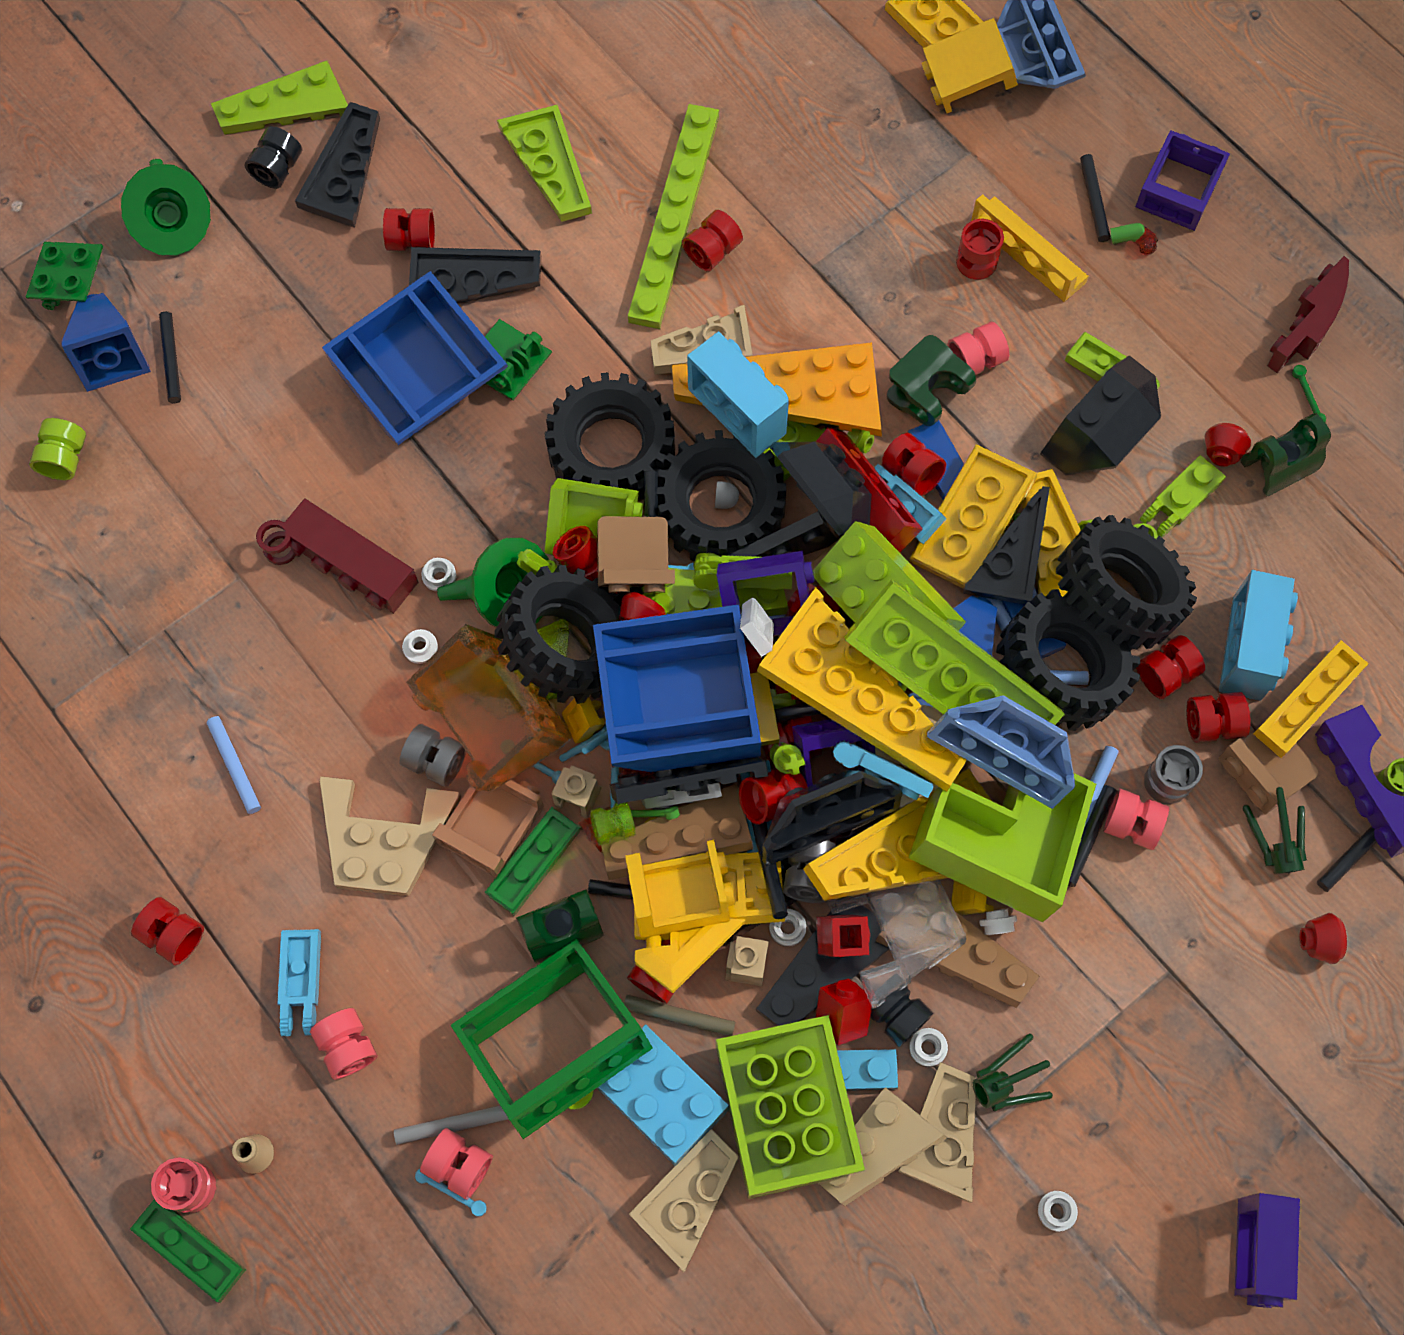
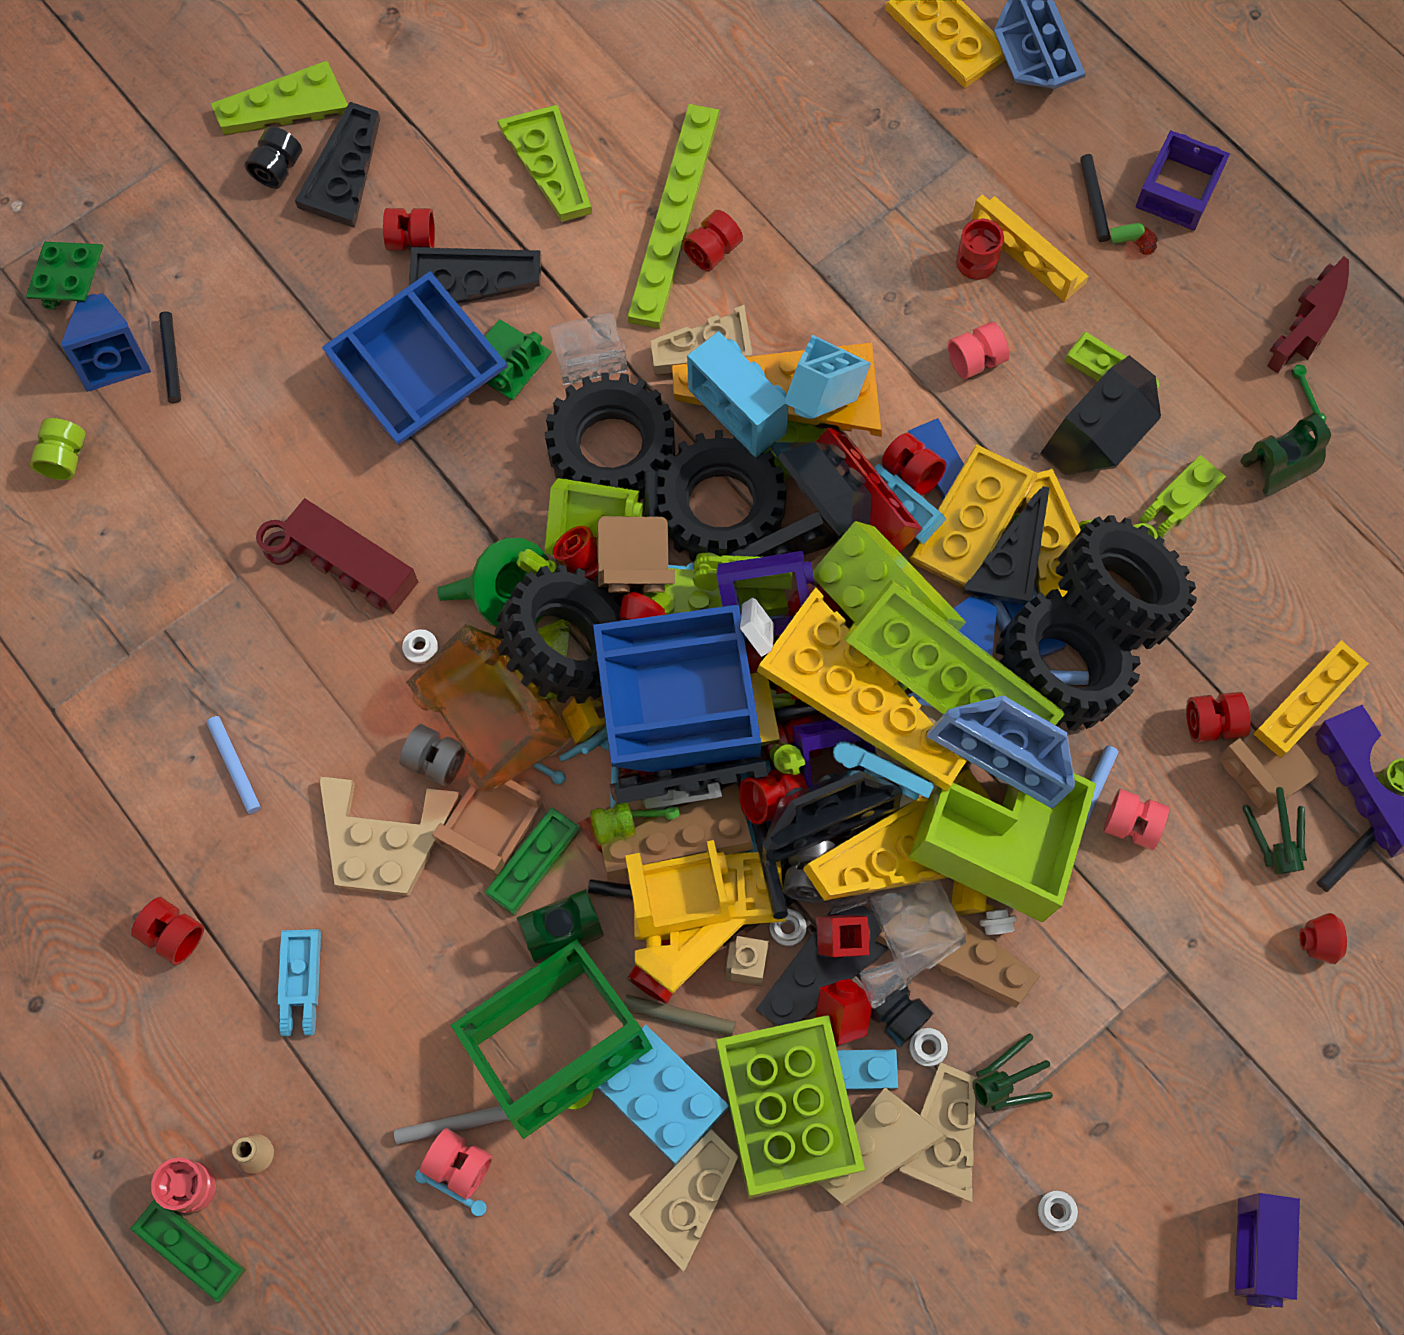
green piece [121,159,211,255] -> none
coral wheel [310,1008,378,1080] -> none
white plate [421,558,456,591] -> none
tan window [551,765,602,819] -> none
light grey hinge [715,481,739,509] -> none
lime plate [847,429,874,454] -> none
dark green piece [887,335,976,426] -> none
yellow panel [921,18,1018,114] -> none
black bar [1068,785,1117,887] -> none
red wheel [1136,635,1206,699] -> none
flat silver wheel [1144,745,1203,804] -> none
red cone [1205,423,1251,467] -> none
medium azure brick [1219,570,1298,701] -> none
none -> clear bracket [550,313,628,385]
none -> medium azure wedge [784,335,871,419]

